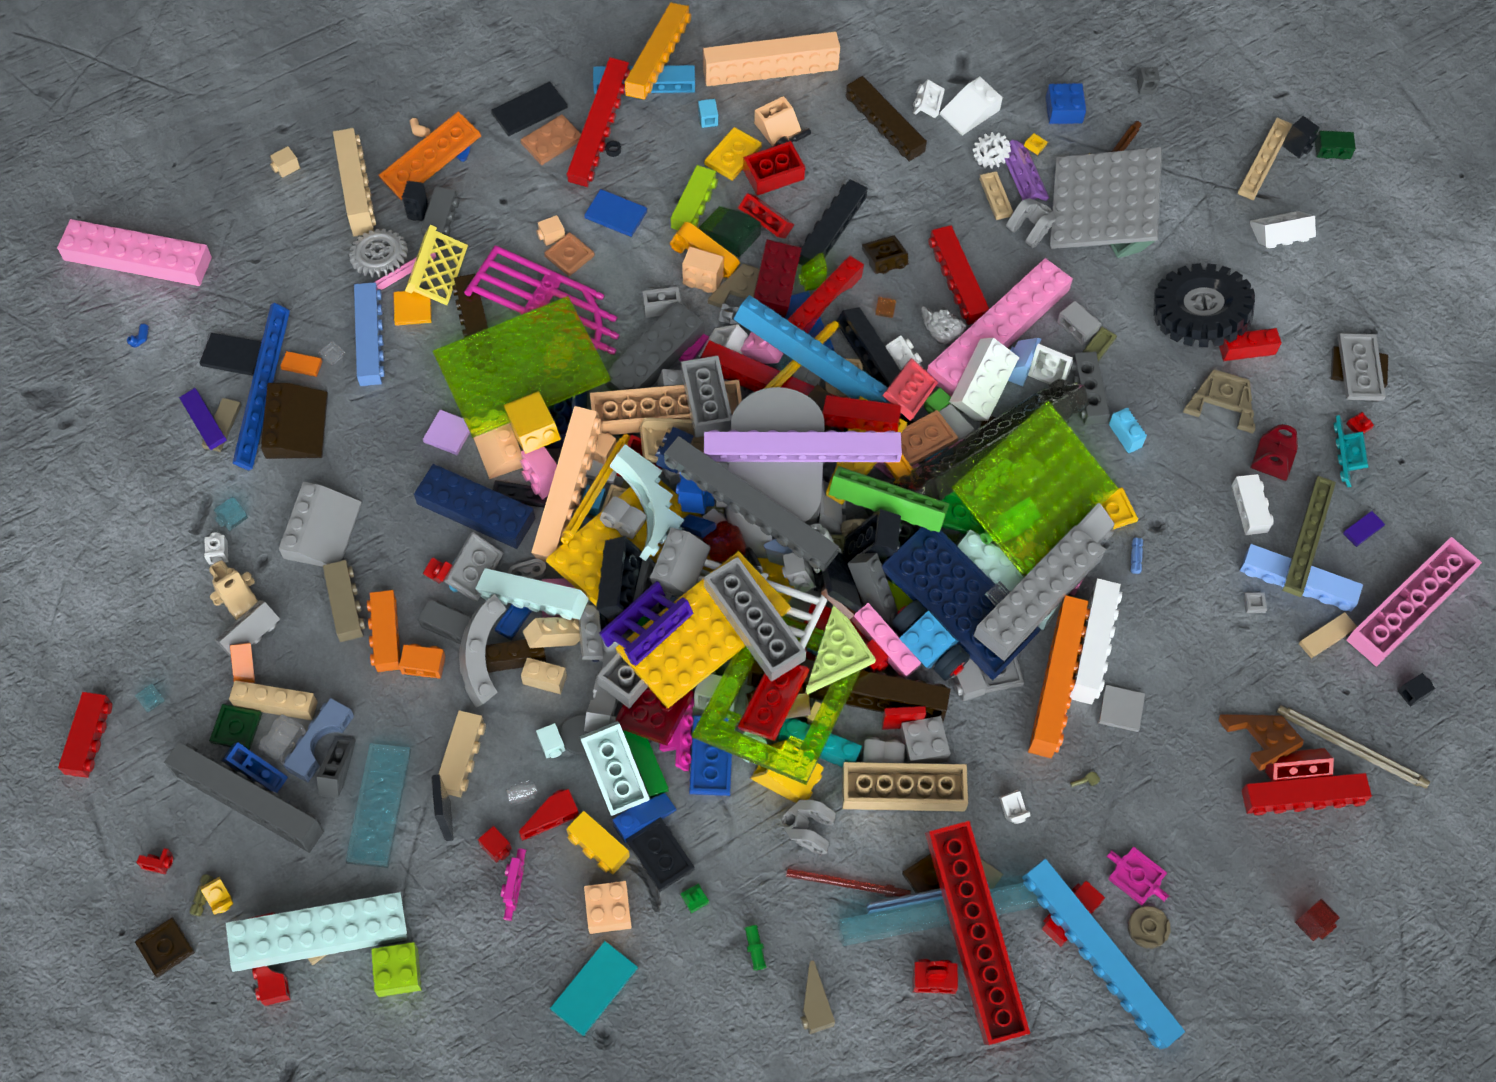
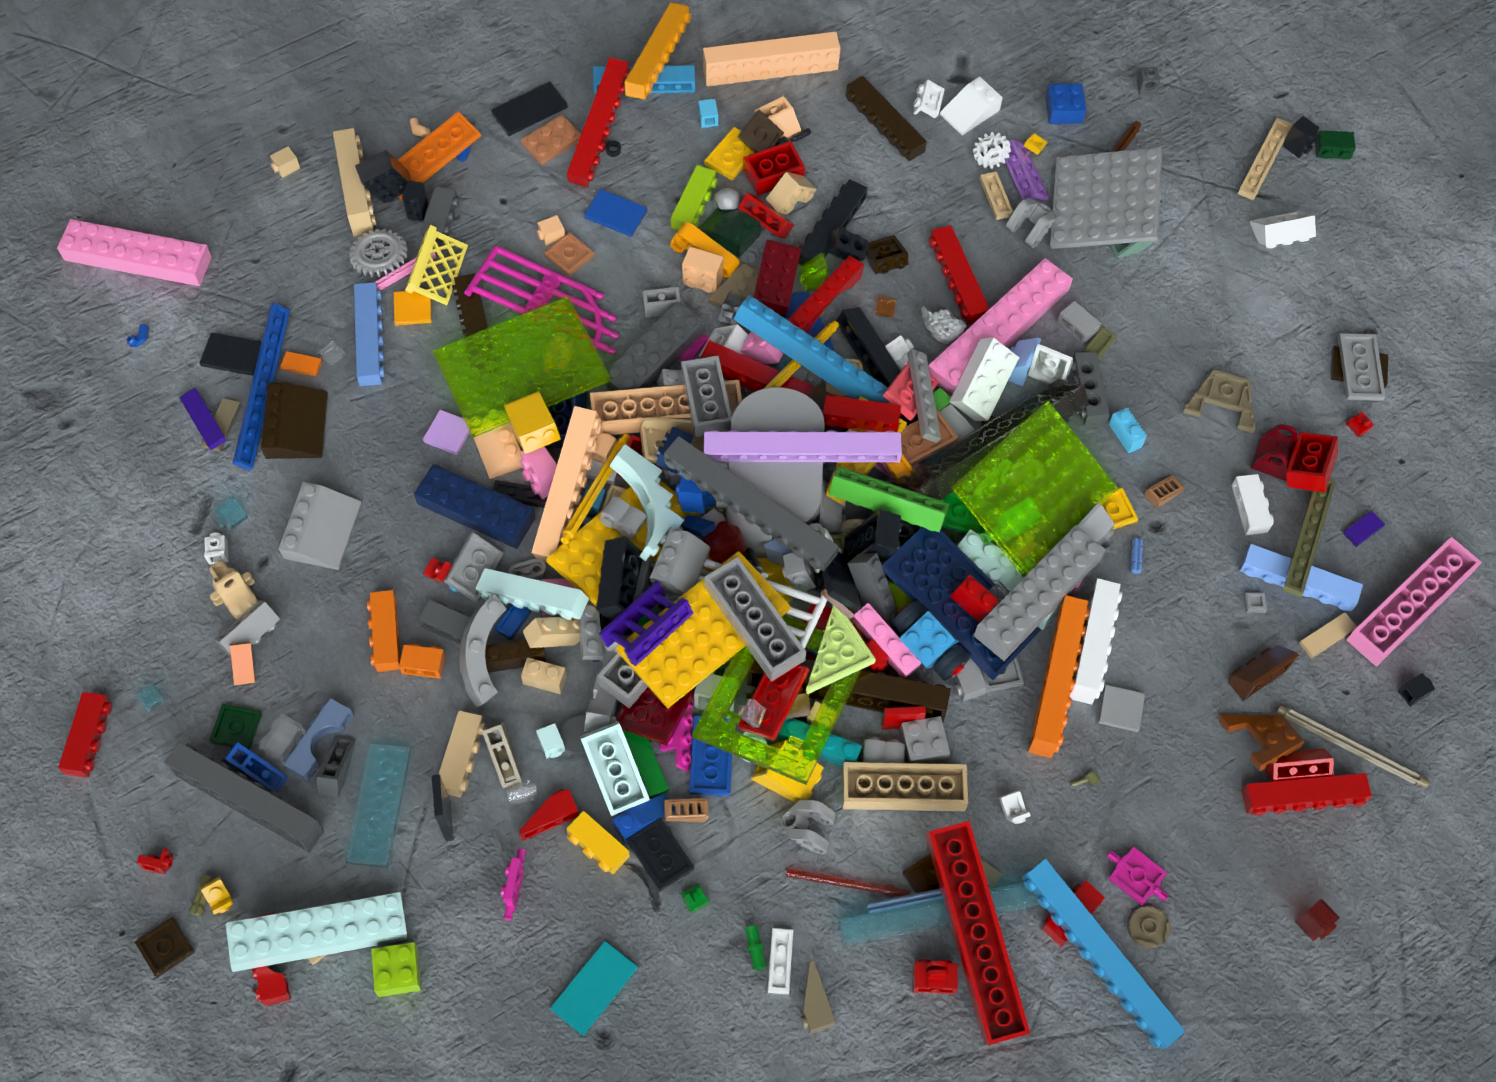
tan brick [229,680,318,720] -> none
dark tan brick [323,560,366,642] -> none
red brick [478,826,512,863] -> none
light nougat brick [584,881,632,934] -> none
black wheel [1153,263,1255,347] -> none
red brick [1219,328,1281,361] -> none
teal bracket [1333,415,1369,487] -> none
none -> black brick [355,150,412,203]
none -> dark tan slope [482,721,522,788]
none -> medium nougat slope [664,798,708,823]
none -> light grey hair [714,187,741,210]
none -> dark brown tile [737,110,784,153]
none -> clear tile [738,699,766,728]
none -> tan brick [766,172,817,214]
none -> white tile [768,928,793,994]
none -> black brick [826,227,868,262]
none -> light grey plate [907,349,941,443]
none -> red brick [950,575,999,622]
none -> medium nougat slope [1144,475,1185,509]
none -> reddish brown slope [1228,645,1299,701]
none -> red brick [1286,432,1339,492]

